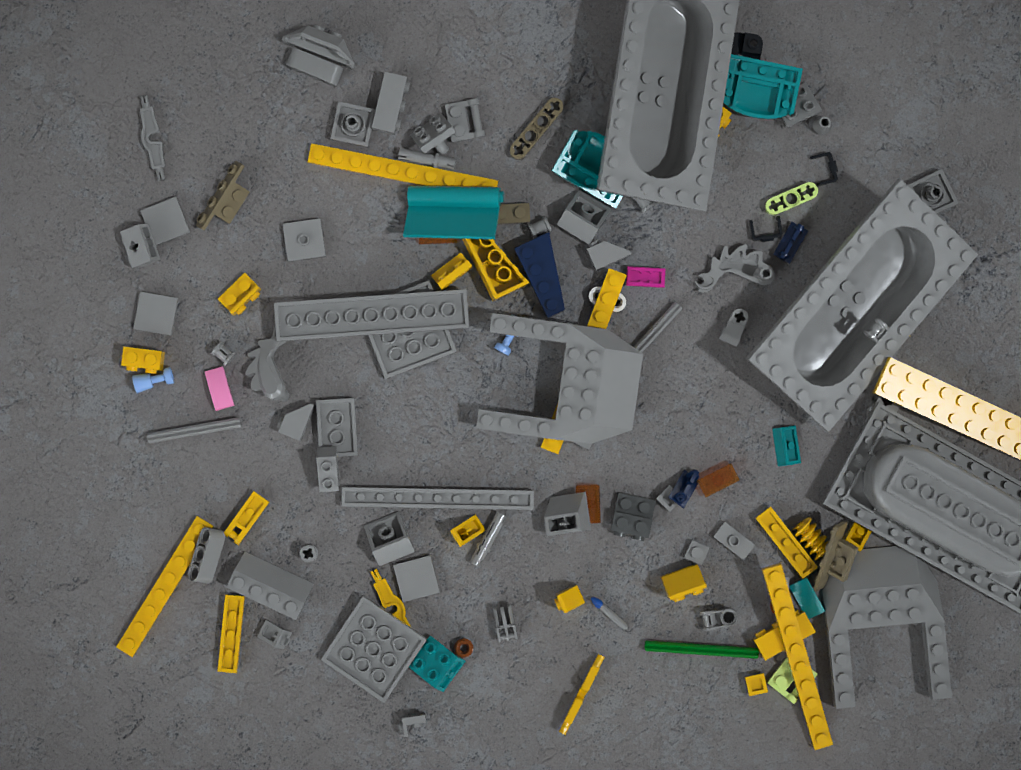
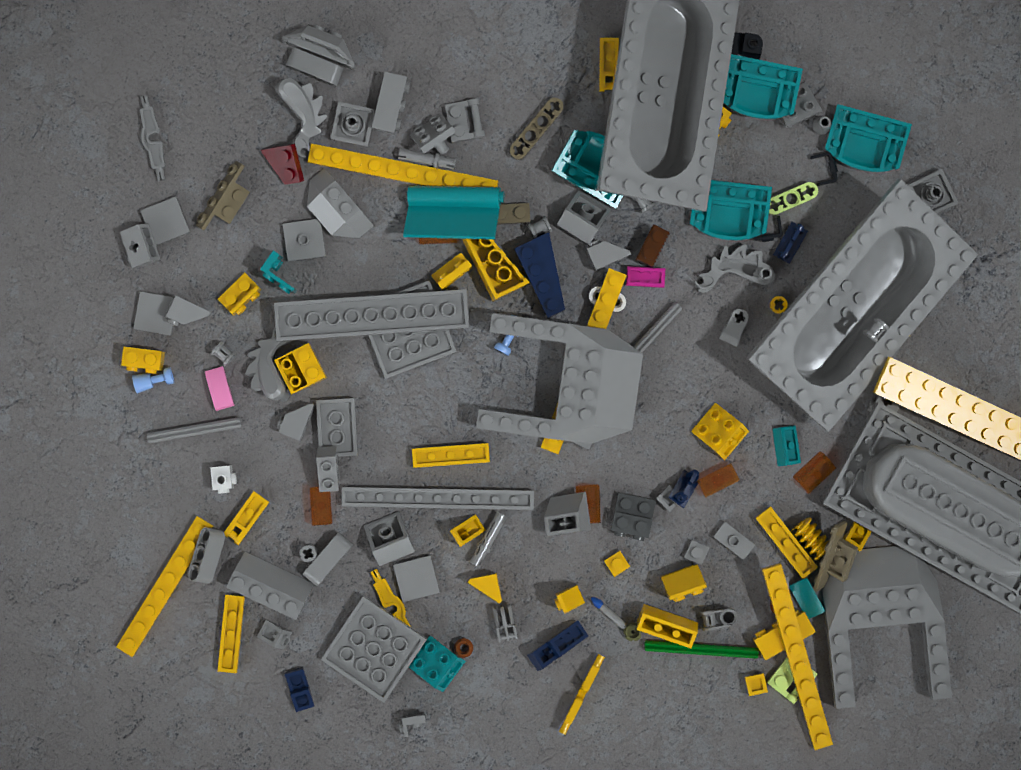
none -> light grey slope [164,296,211,327]
none -> white brick [210,465,237,494]
none -> teal bracket [260,250,297,294]
none -> dark red wing [261,143,304,185]
none -> yellow slope [274,343,327,395]
none -> light grey animal [275,78,327,157]
none -> dark blue slope [285,667,315,712]
none -> light grey beam [302,532,353,587]
none -> light grey wedge [307,168,374,239]
none -> clear orange slope [310,487,332,526]
none -> yellow plate [412,443,490,468]
none -> yellow slope [468,573,502,604]
none -> dark blue slope [527,620,589,671]
none -> yellow plate [599,38,619,92]
none -> yellow plate [604,550,630,577]
none -> olive plate [624,622,642,641]
none -> reddish brown brick [636,224,670,268]
none -> yellow brick [637,604,698,648]
none -> teal slope [690,180,772,240]
none -> yellow bracket [691,403,749,460]
none -> yellow bush [770,296,788,314]
none -> clear orange slope [793,451,836,494]
none -> teal slope [825,104,912,172]

